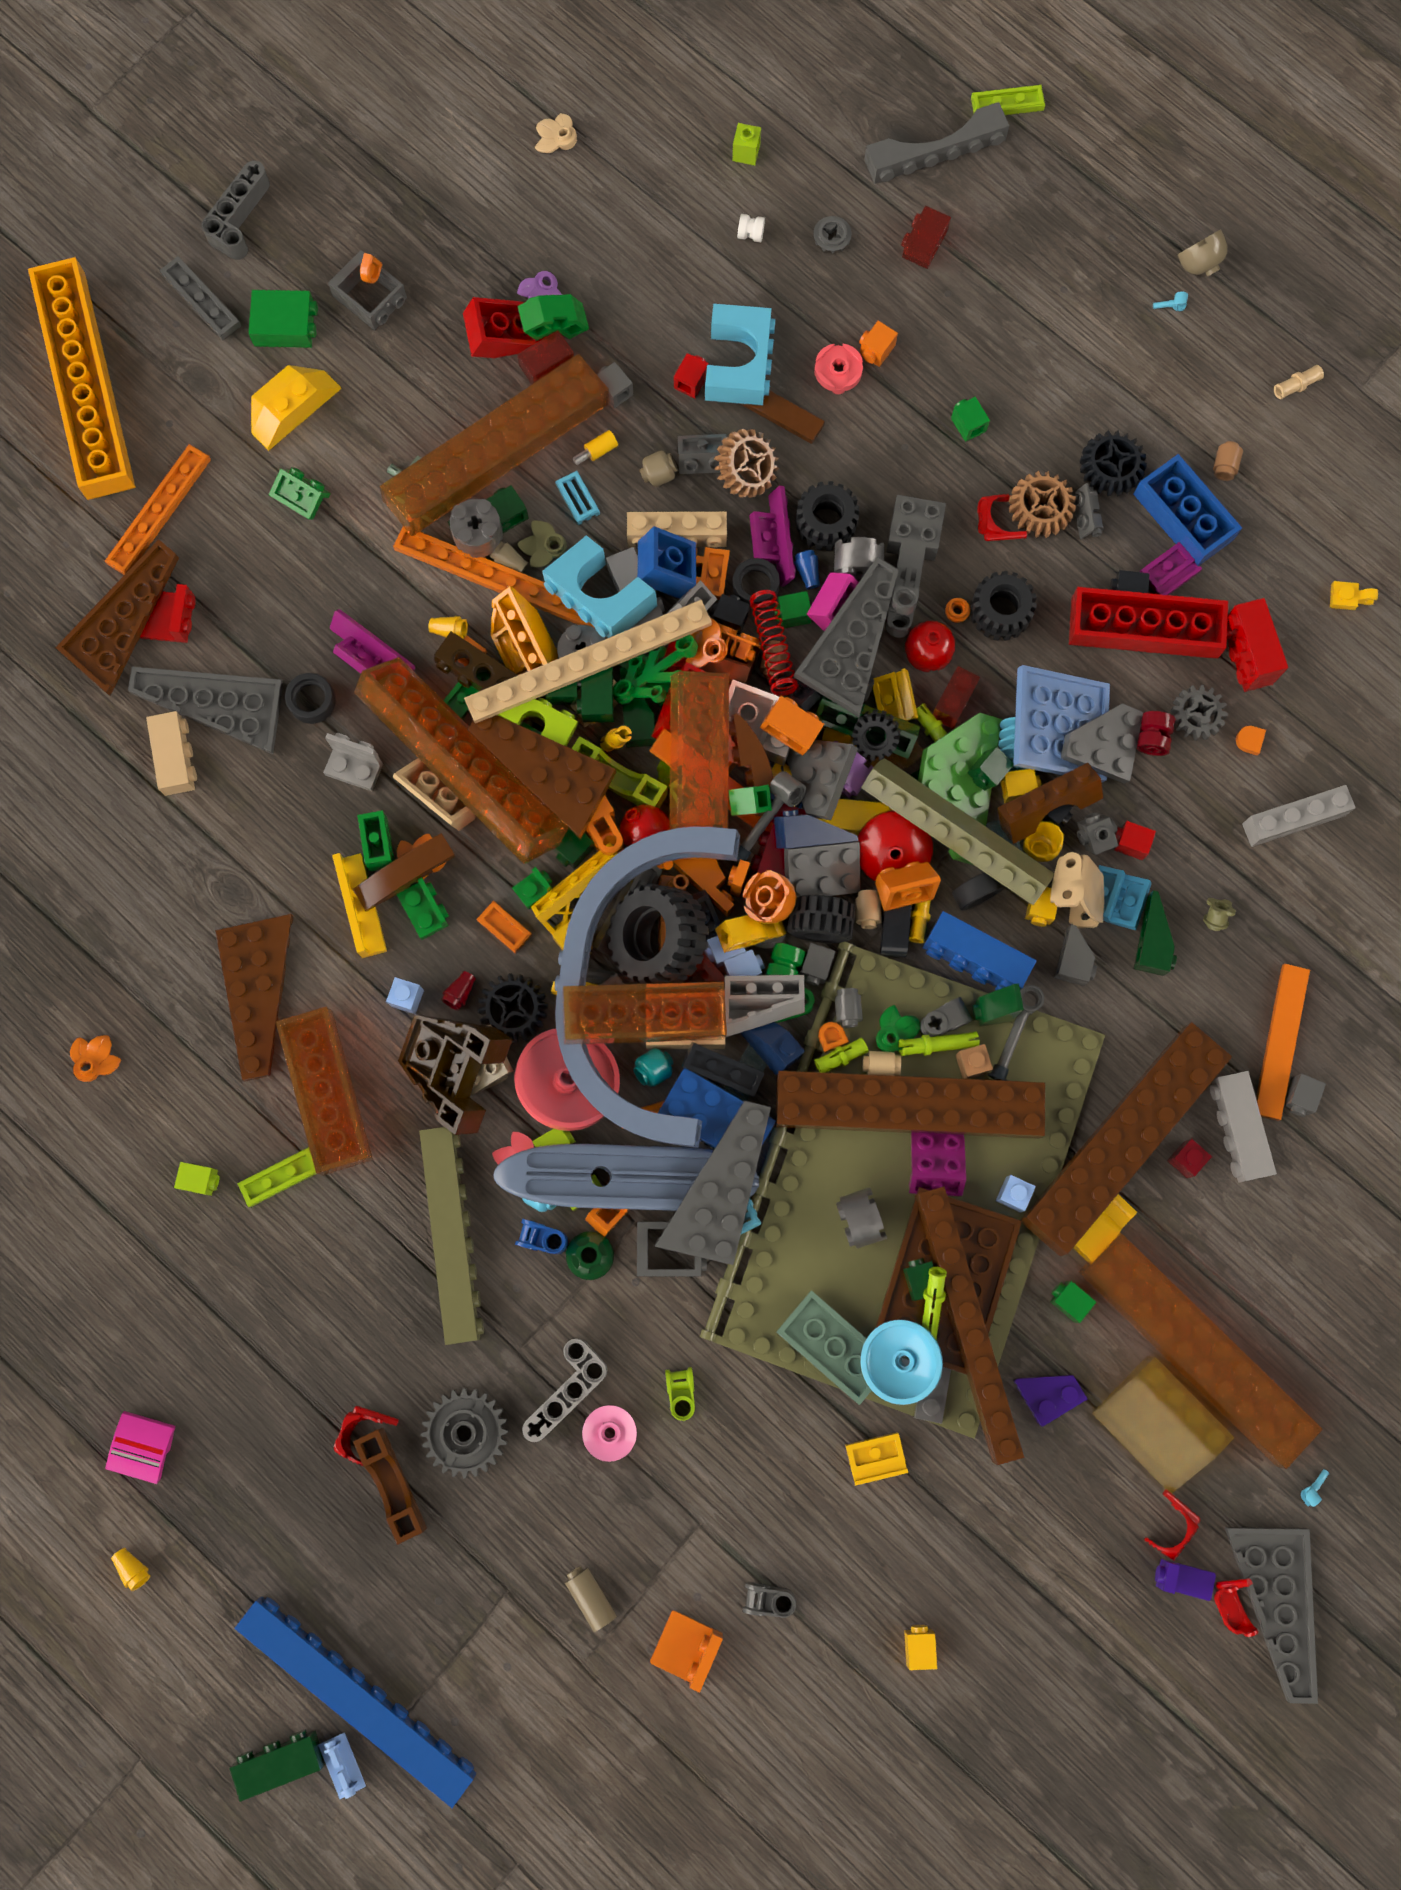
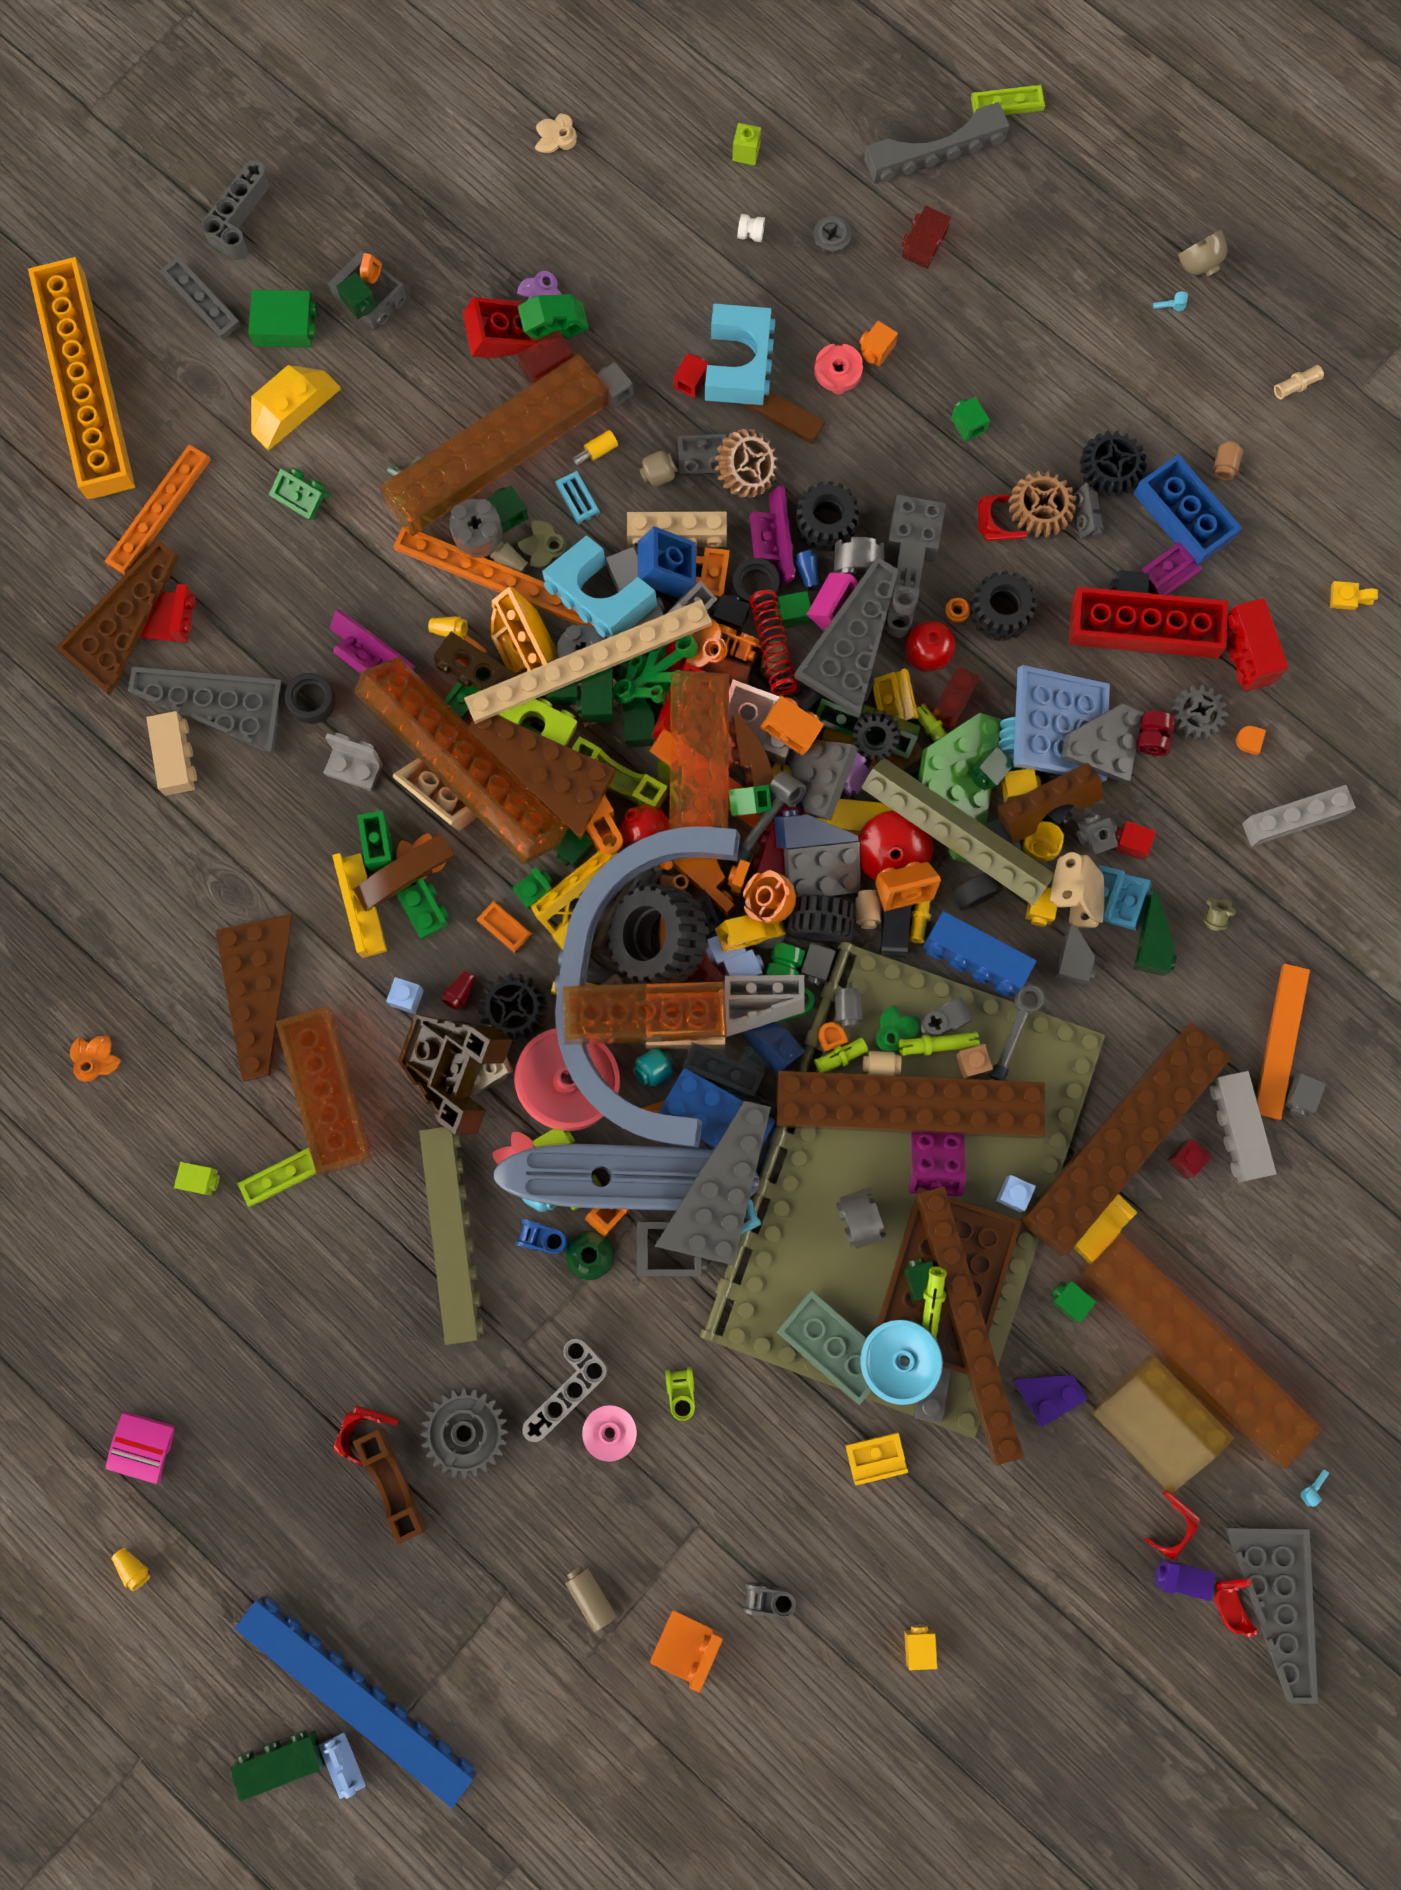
yellow pin [600,726,632,752] -> none
dark green slope [972,983,1024,1027] -> none
none -> dark green brick [336,272,377,320]

